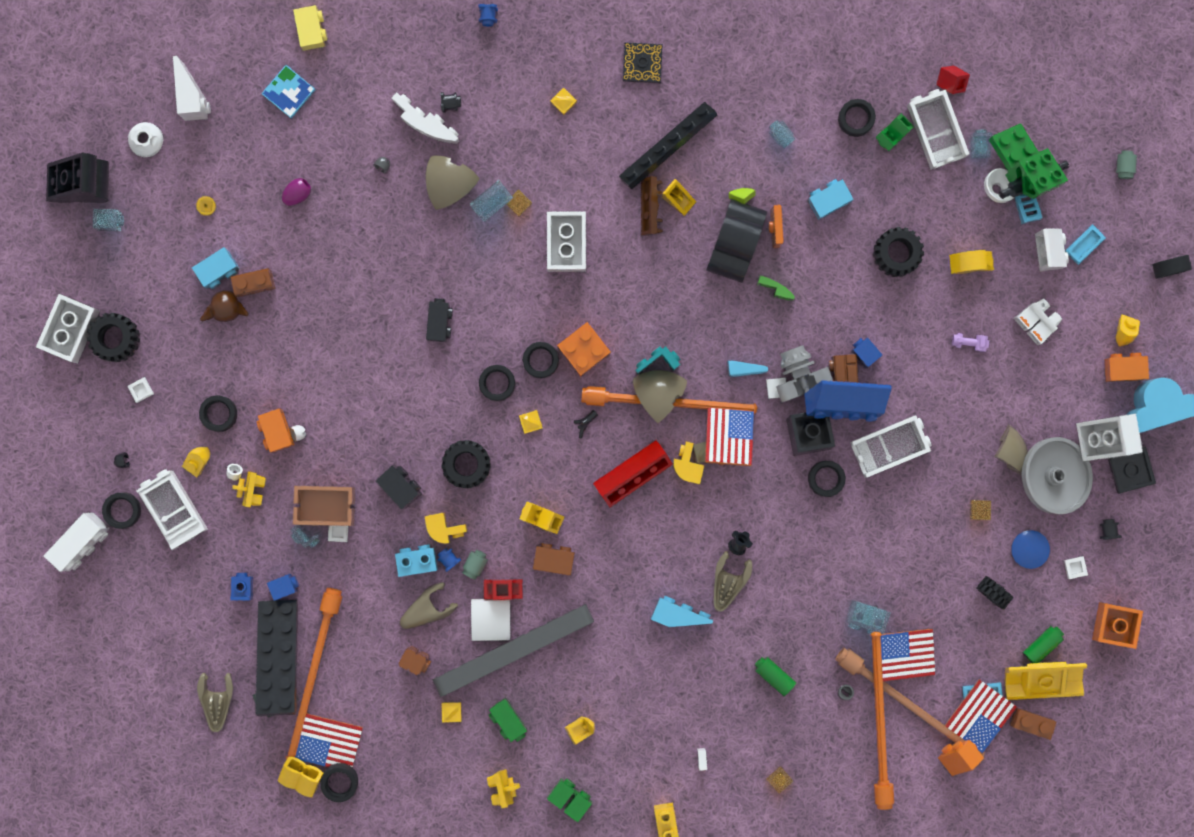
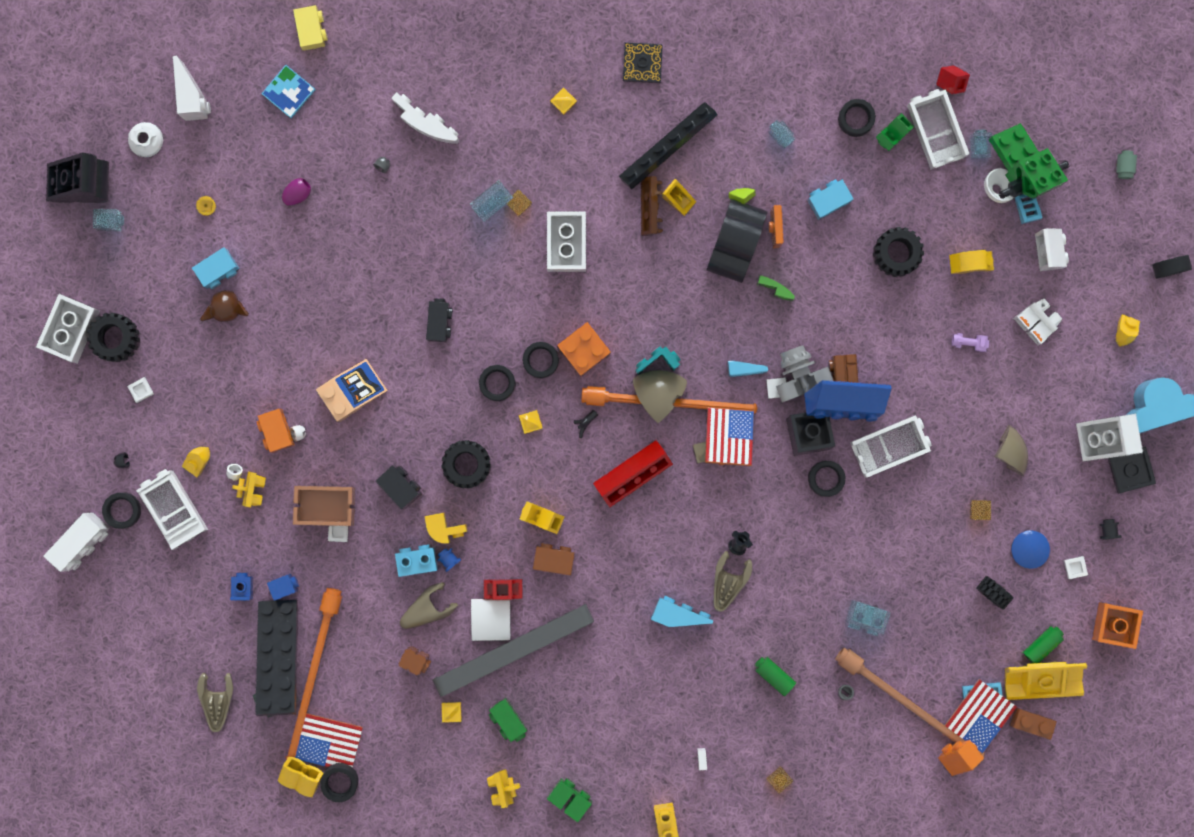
black tyre [199,395,238,432] -> none
dark orange brick [231,268,276,297] -> none
clear light blue bracket [290,525,322,548] -> none
dark tan brick [426,156,480,210] -> none
black brick [441,92,461,113] -> none
sand green brick [462,549,488,580] -> none
blue brick [478,4,498,27] -> none
yellow plate [564,717,595,745] -> none
yellow brick [673,442,704,484] -> none
blue brick [851,338,882,368] -> none
flag [870,629,935,810] -> none
light grey dish [1022,437,1093,515] -> none
medium azure tile [1065,224,1106,265] -> none
orange brick [1104,353,1149,382] -> none
none -> slope [316,359,388,422]

